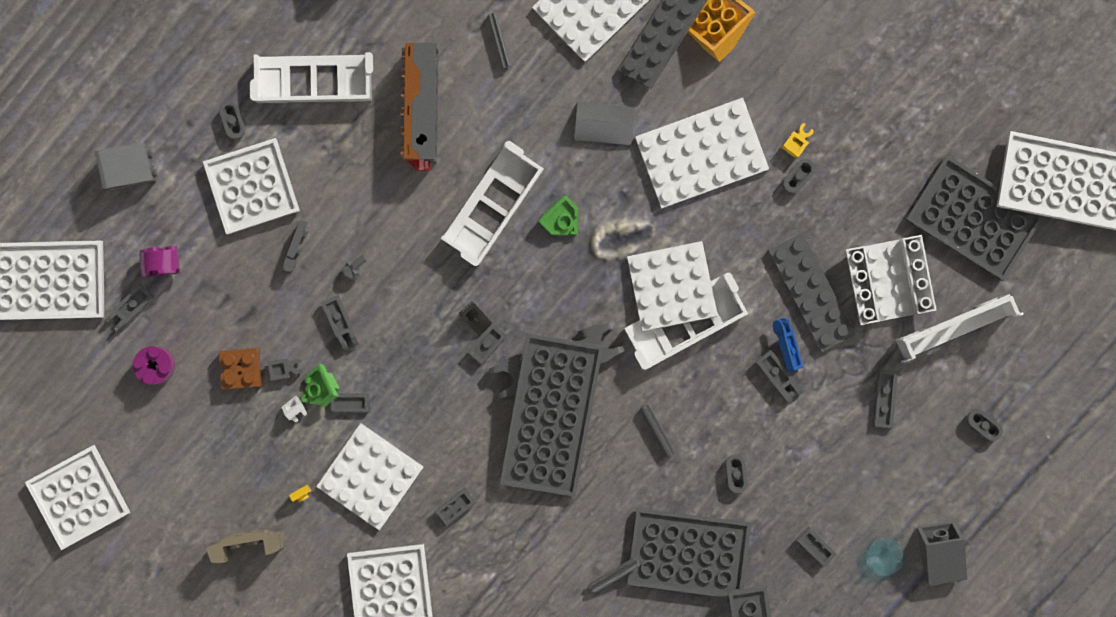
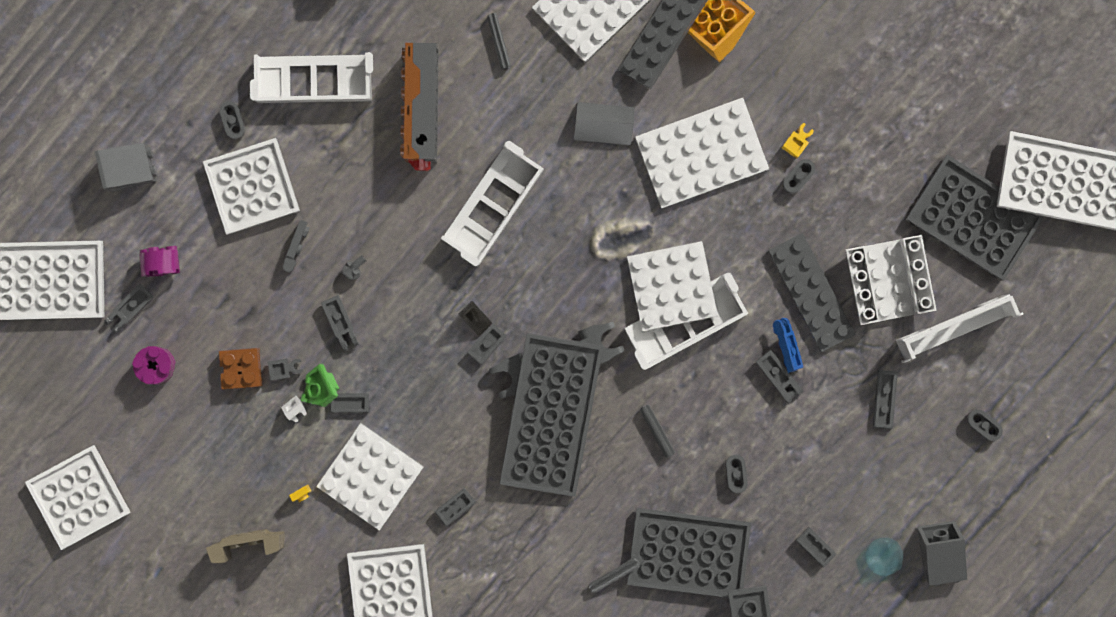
bright green plate [538,194,579,235] -> none

